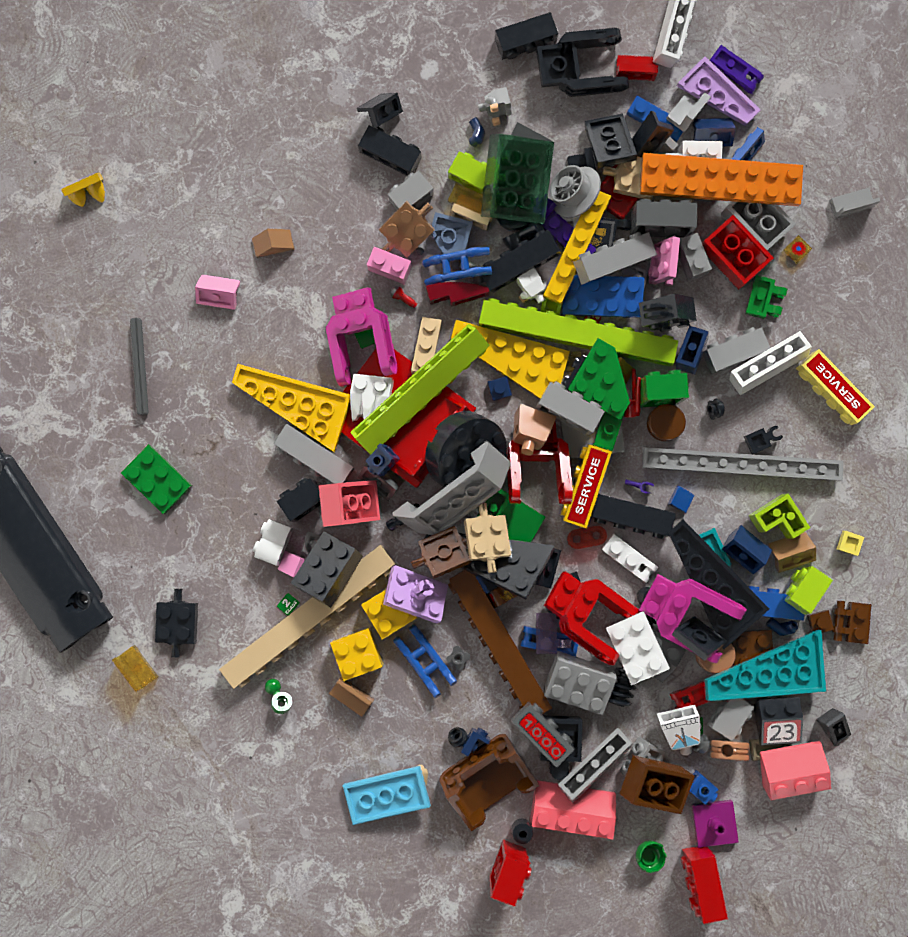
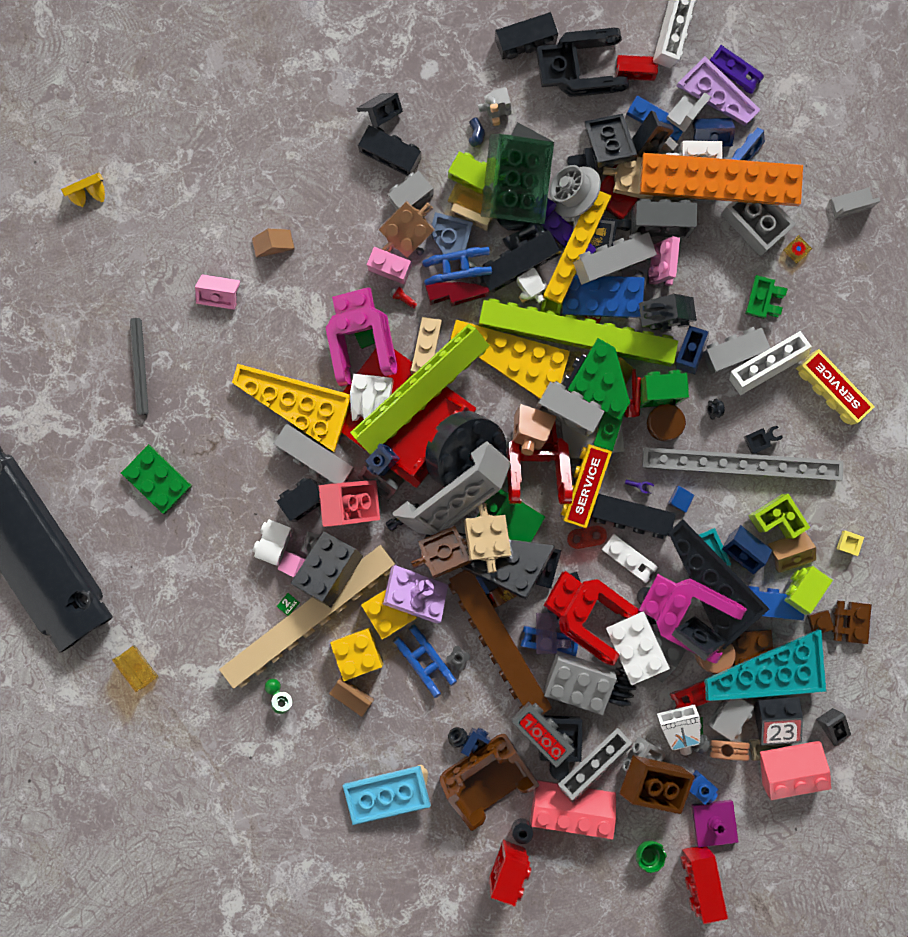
black plate [155,588,198,658] -> none
dark blue plate [487,376,512,401] -> none
light grey brick [678,233,712,282] -> none
red slope [702,215,774,290] -> none
dark blue arm [766,617,798,636] -> none

